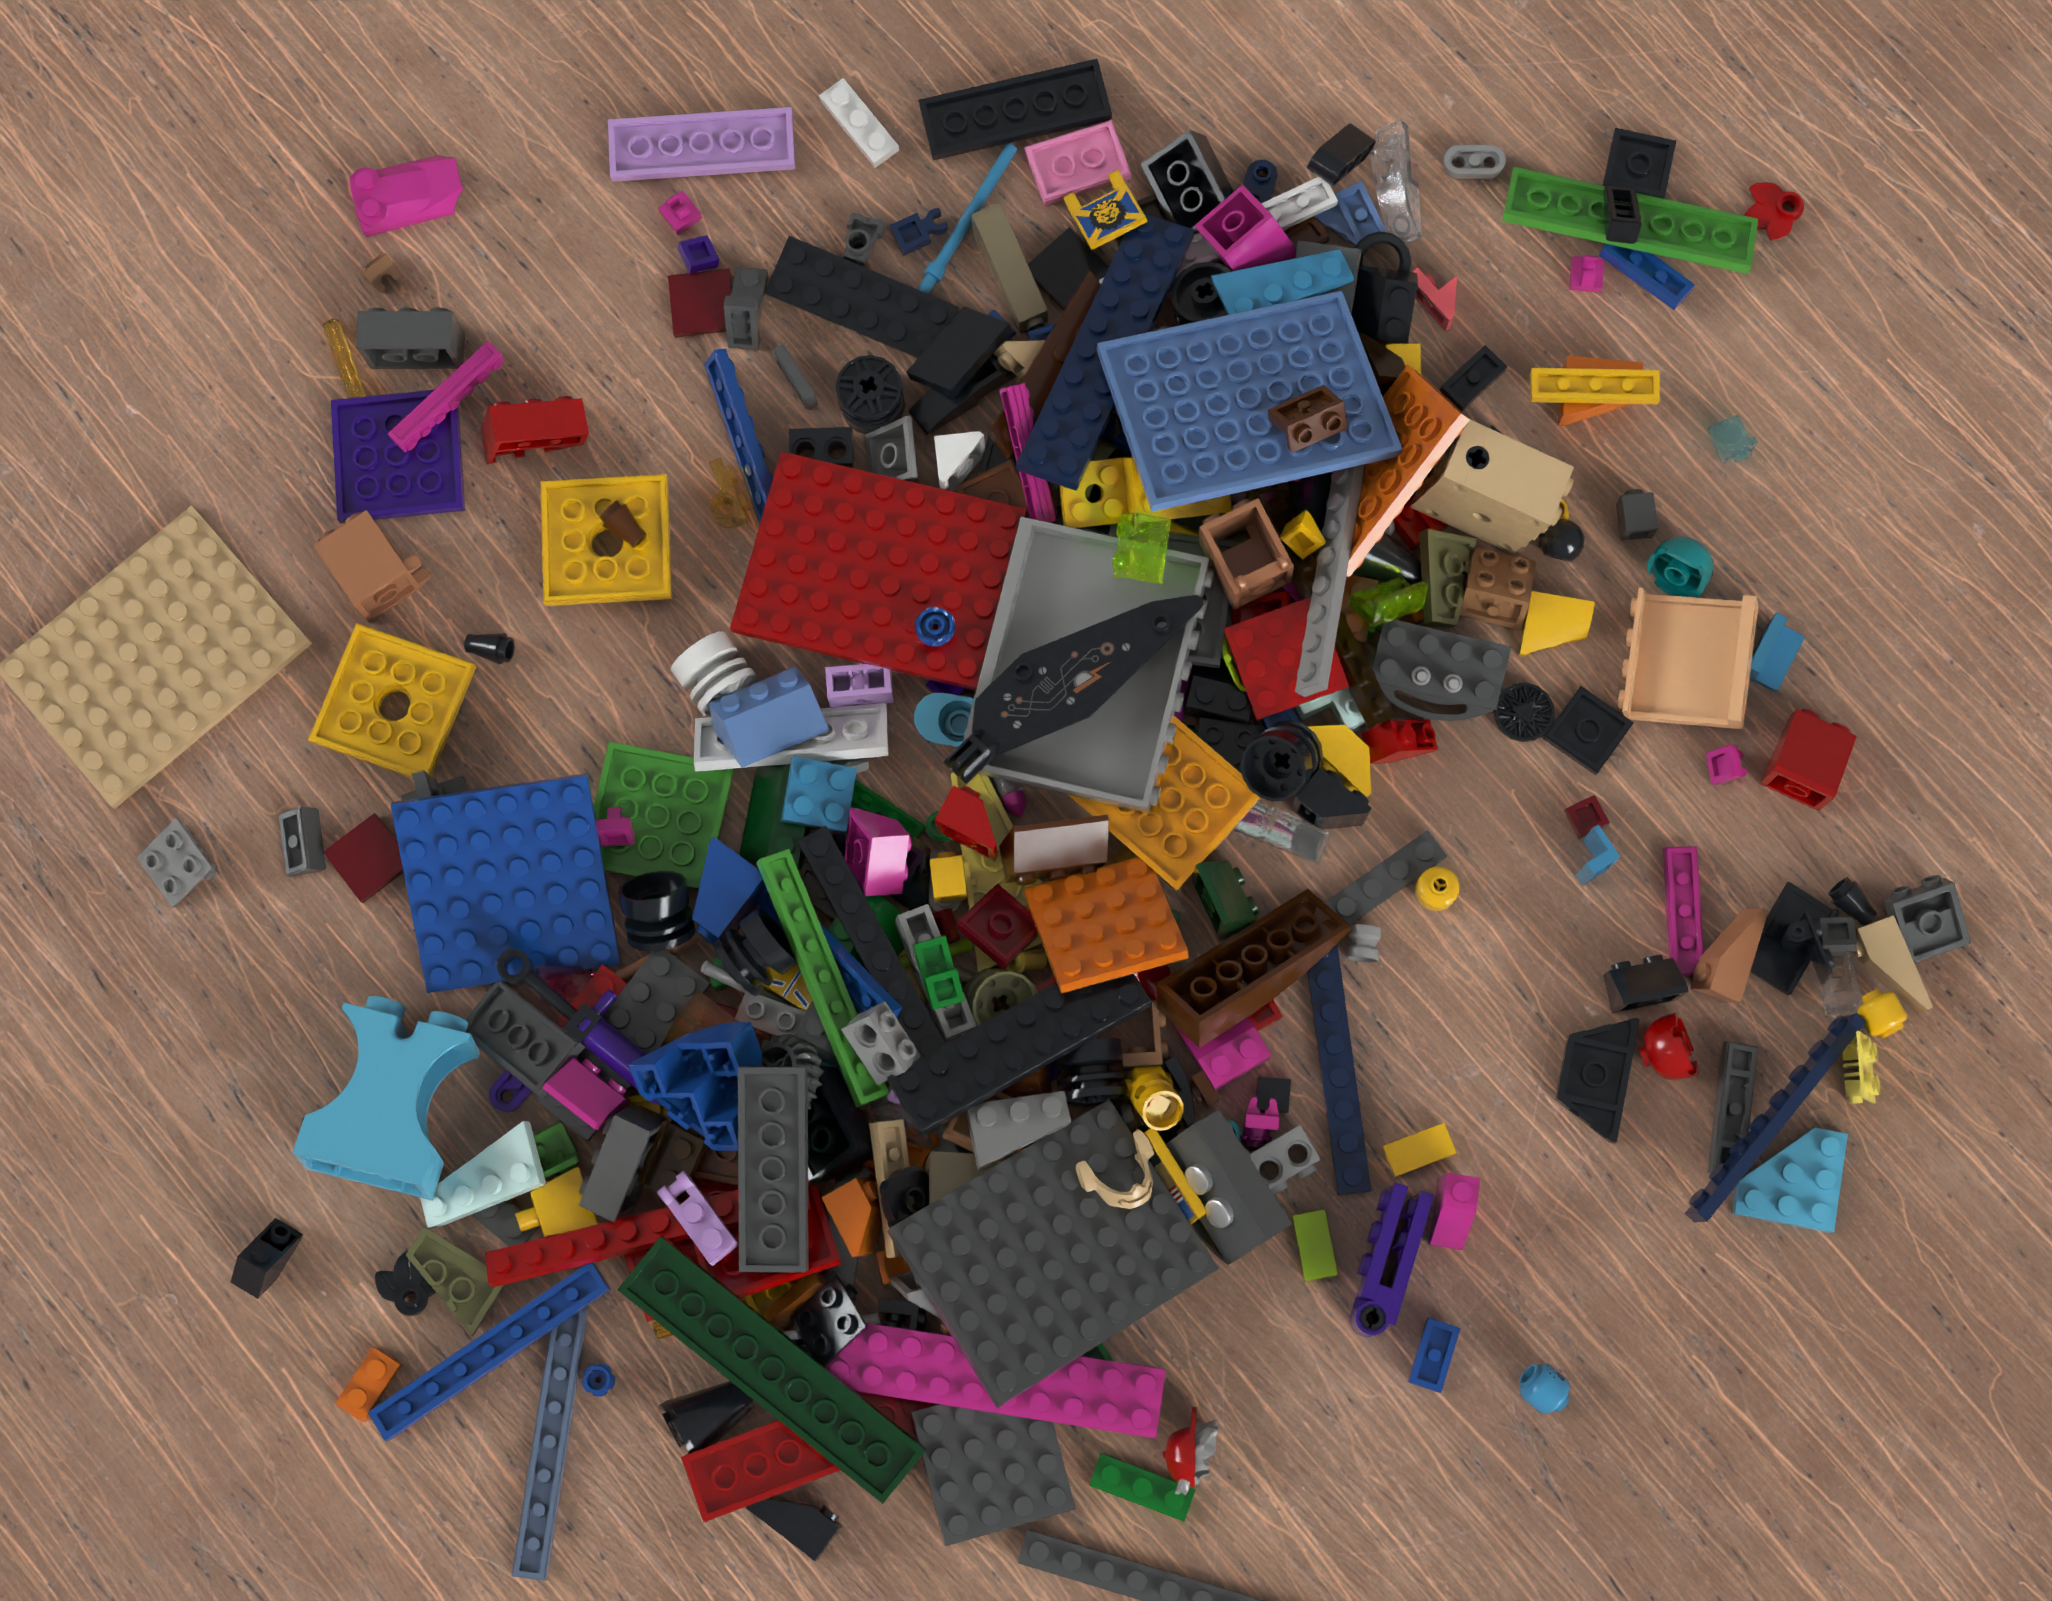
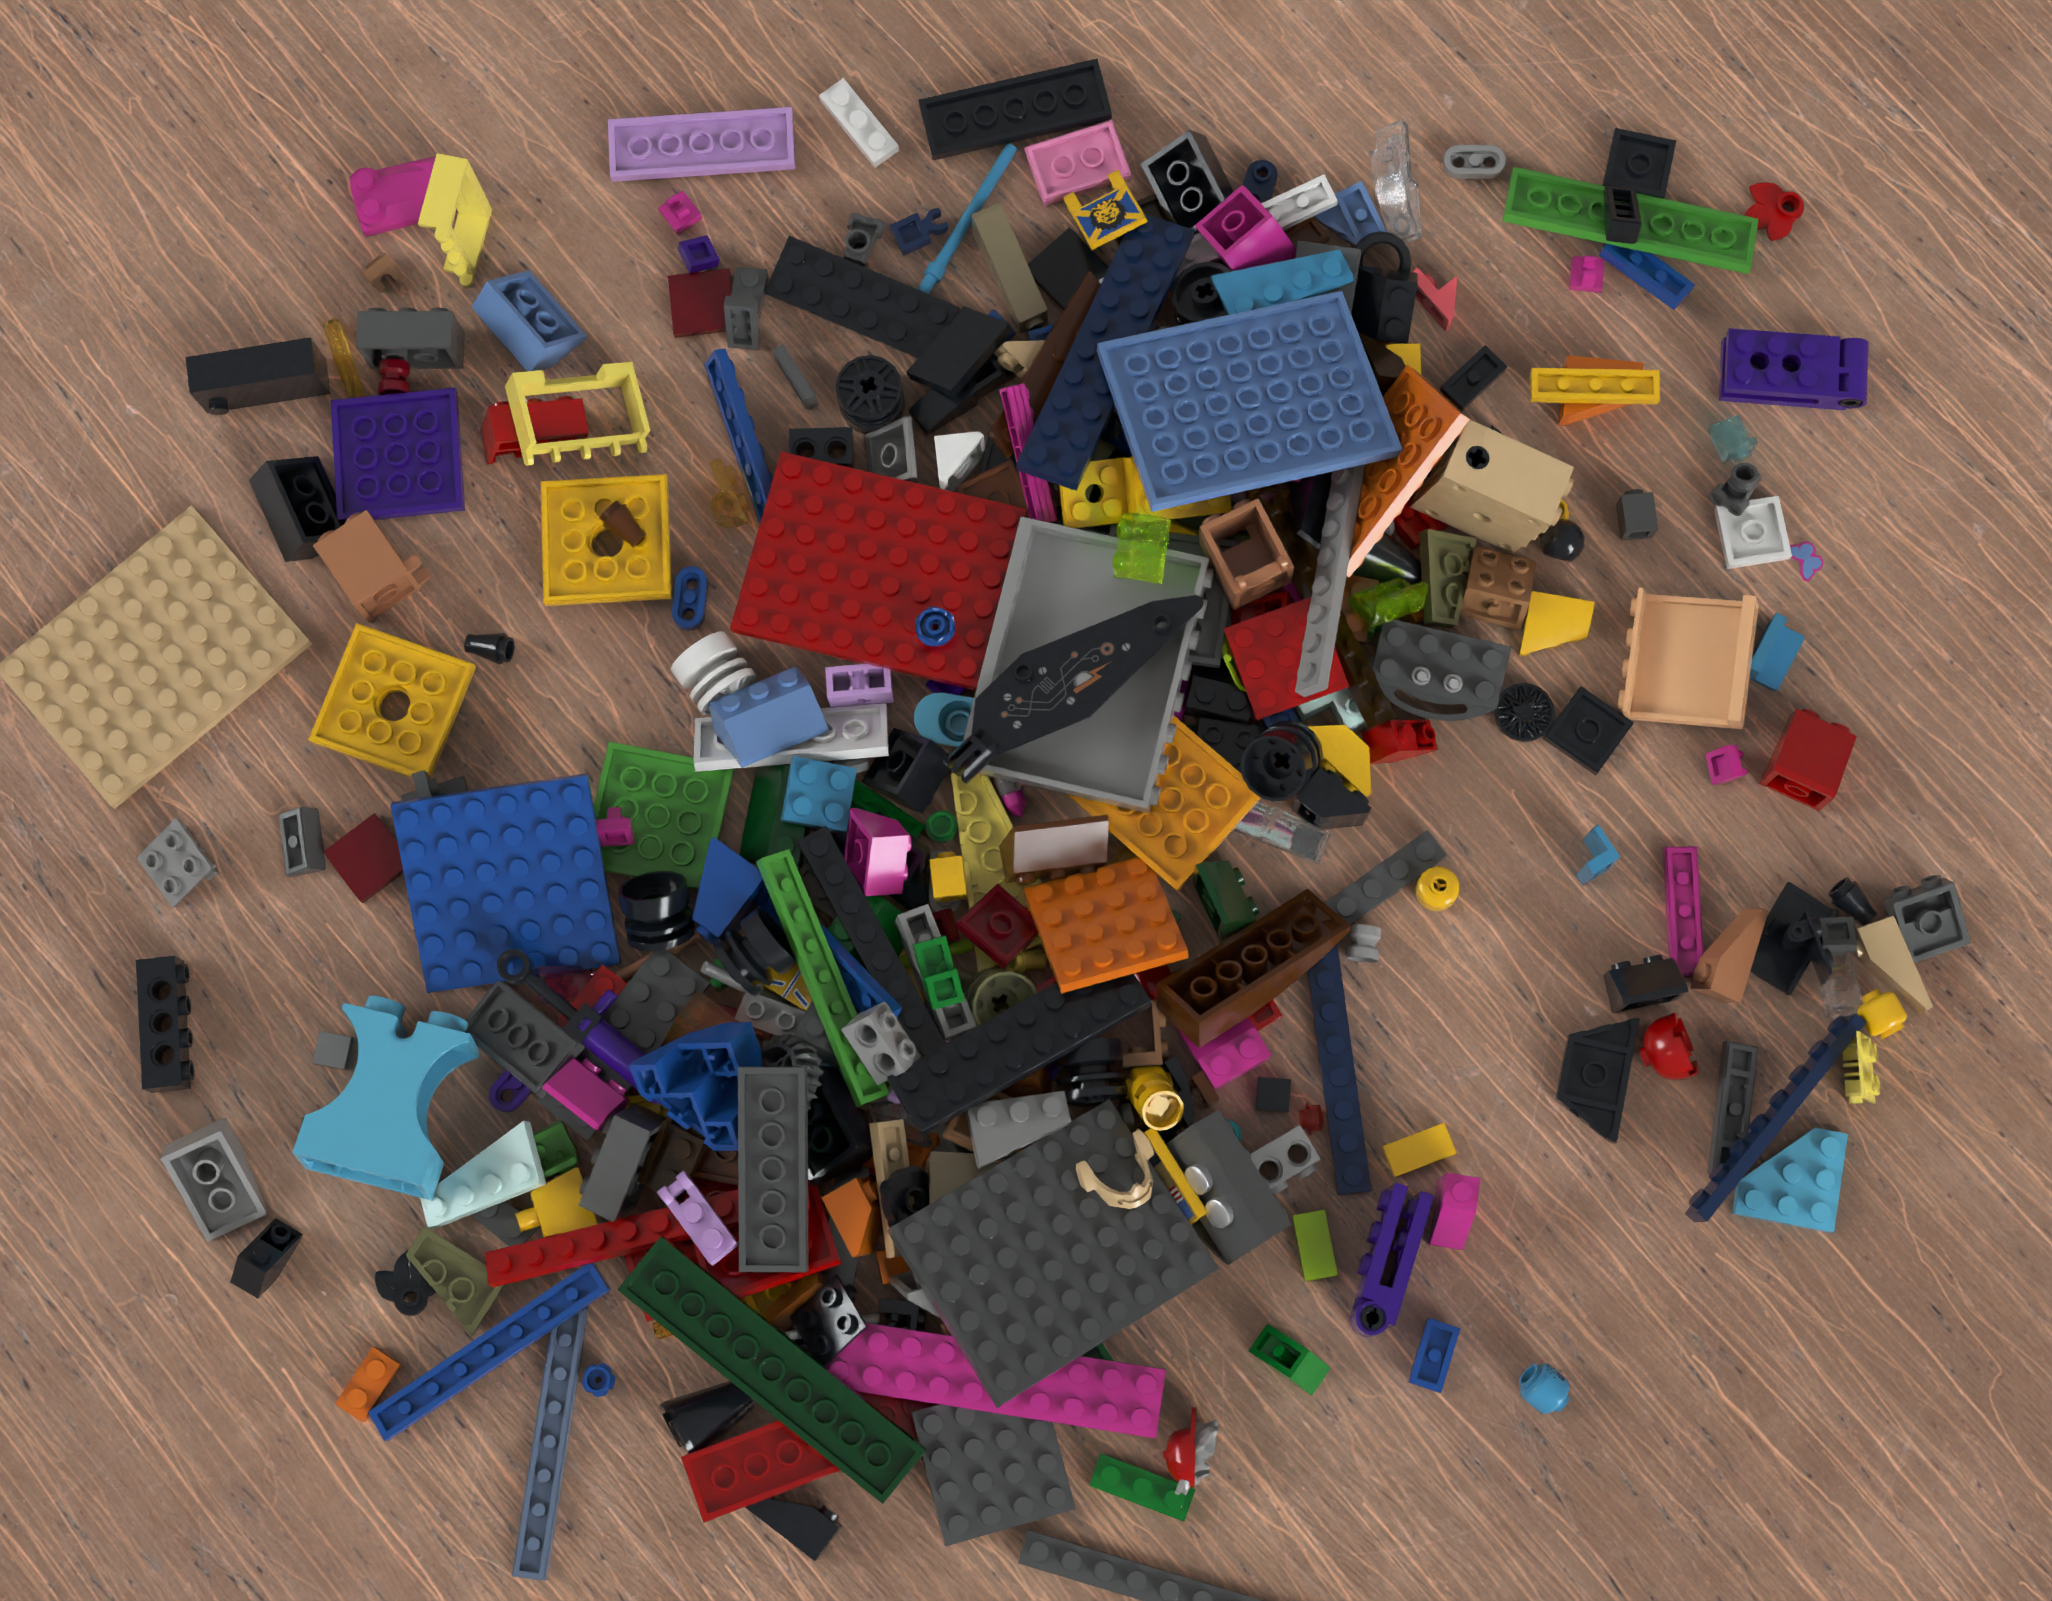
dark pink piece [388,341,504,453] -> none
red slope [935,785,998,861] -> none
magenta plate [1240,1125,1272,1147] -> none
dark pink tile [1244,1096,1279,1130] -> none
reddish brown bracket [1267,385,1347,453] -> none
yellow slope [1280,510,1326,559] -> none
black beam [1307,123,1376,186] -> none
dark red plate [1564,795,1610,839] -> none
teal cylinder [1647,536,1713,598] -> none
none -> black brick [136,956,195,1093]
none -> light grey slope [160,1117,268,1242]
none -> black brick [186,337,330,415]
none -> black slope [249,456,345,562]
none -> light grey tile [312,1031,354,1070]
none -> dark red wheel [378,359,410,395]
none -> light yellow hinge [418,153,492,288]
none -> medium blue slope [472,270,587,371]
none -> light yellow hinge [505,362,651,466]
none -> blue plate [672,566,708,631]
none -> black slope [861,728,950,814]
none -> green slope [1249,1324,1331,1396]
none -> clear red plate [1299,1102,1323,1135]
none -> dark grey plate [1709,463,1761,516]
none -> white tile [1714,496,1792,569]
none -> dark purple hinge [1719,328,1869,410]
none -> medium blue sticker [1790,542,1823,582]

